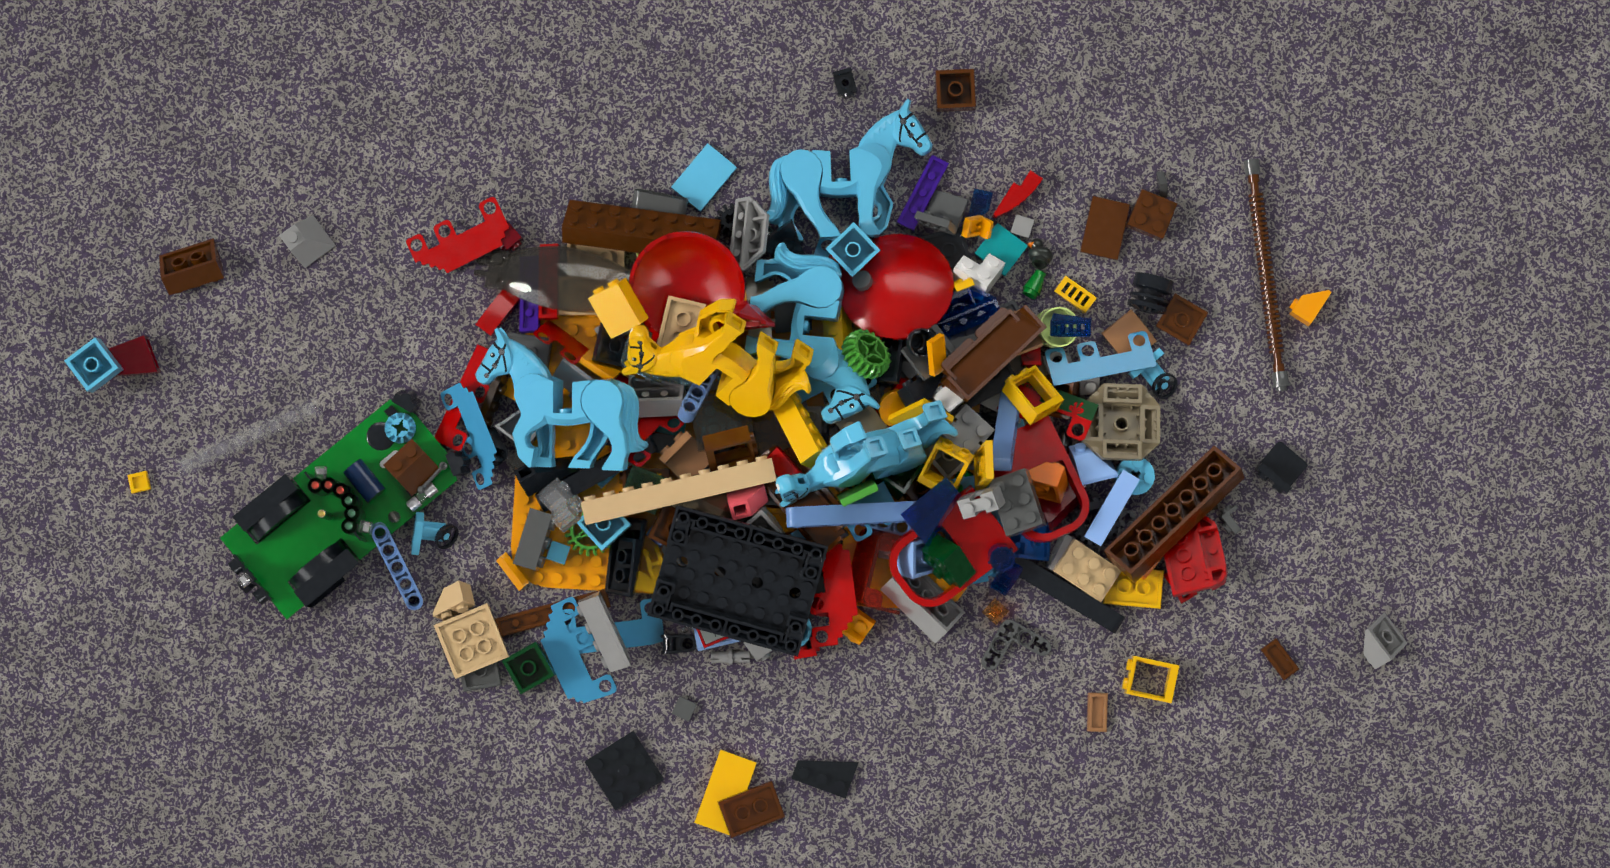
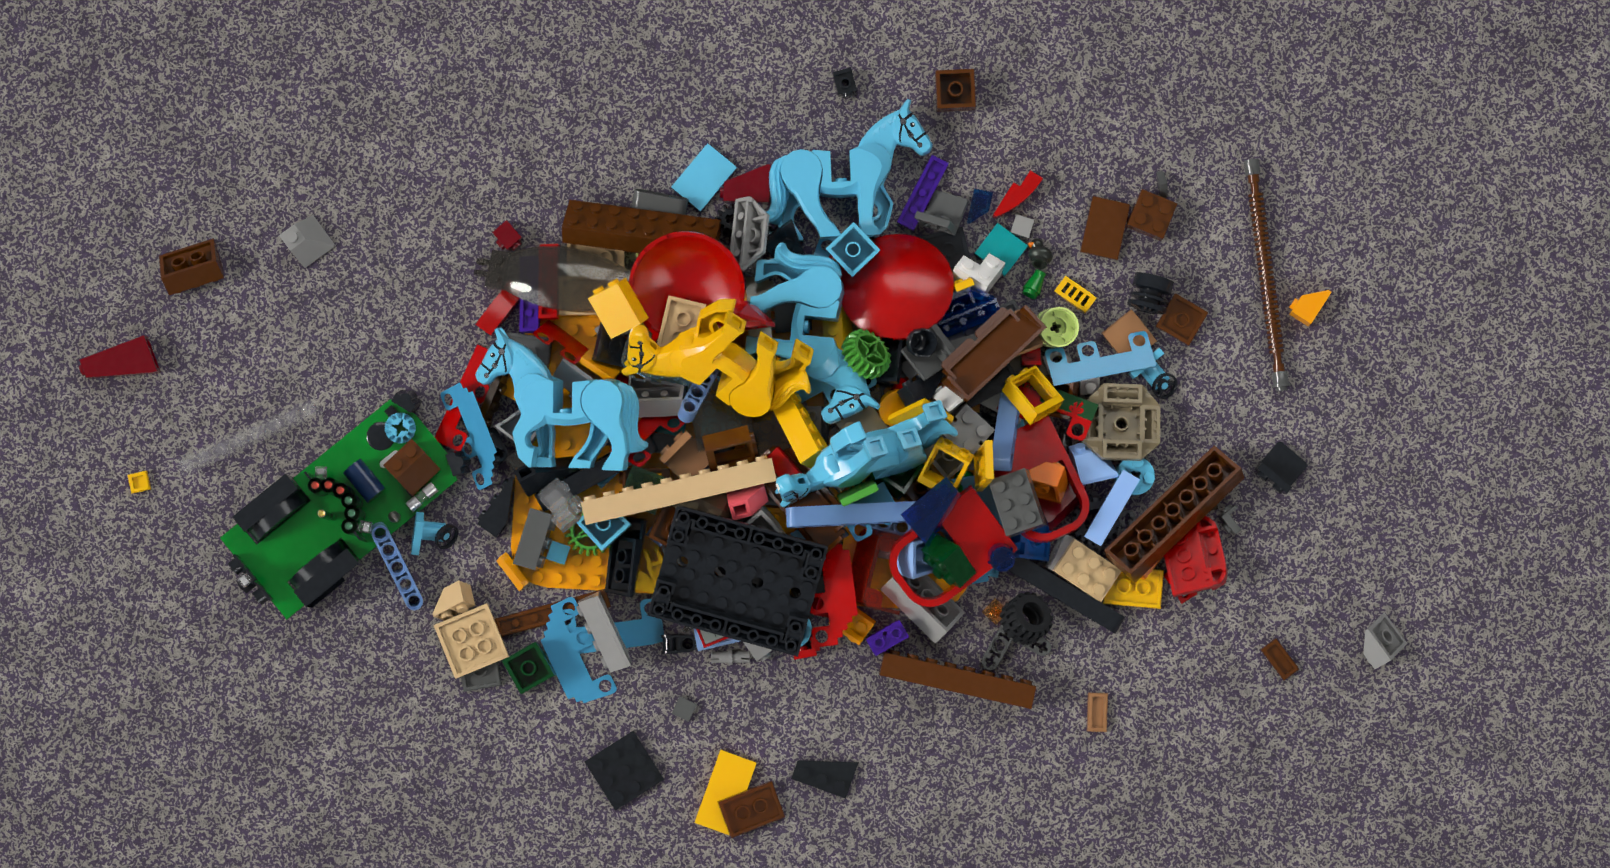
medium azure brick [64,337,124,393] -> none
red piece [406,197,509,273] -> none
dark grey hinge [417,462,448,494] -> none
dark grey tile [852,271,873,291] -> none
light orange tile [927,333,946,377] -> none
light grey brick [957,485,1006,519] -> none
light orange bracket [961,215,994,239] -> none
clear blue slope [989,559,1023,596] -> none
clear blue slope [1050,313,1092,337] -> none
yellow window [1122,655,1179,703] -> none
none -> black slope [477,477,515,538]
none -> dark red slope [720,164,771,205]
none -> dark purple window [865,619,909,656]
none -> reddish brown brick [879,649,1036,709]
none -> black tyre [1000,592,1053,645]

